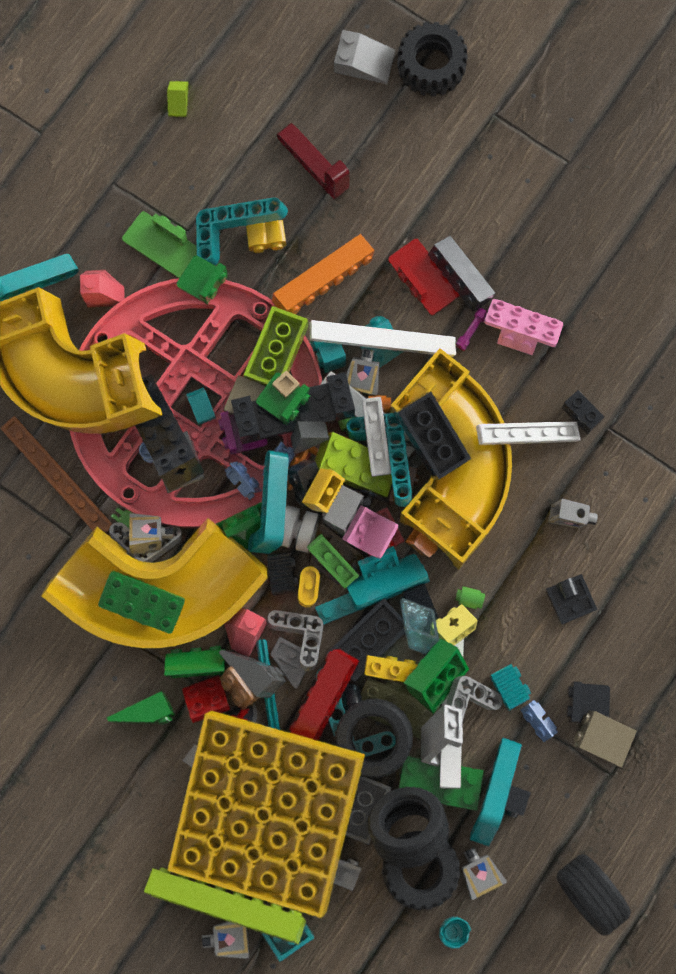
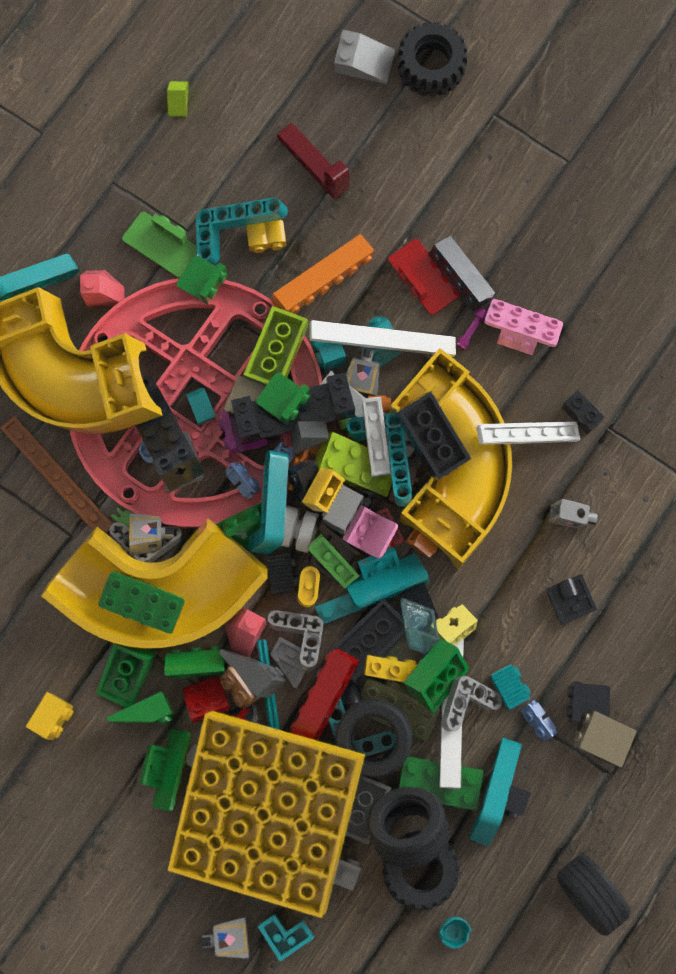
lime brick [144,867,306,945] -> none
tan tile [272,371,300,398] -> none
light grey panel [421,704,463,767] -> none
bright green brick [455,586,485,609] -> none
light grey torso [461,847,507,900] -> none
none -> yellow brick [26,692,74,740]
none -> green slope [96,643,157,708]
none -> green bracket [139,729,191,812]

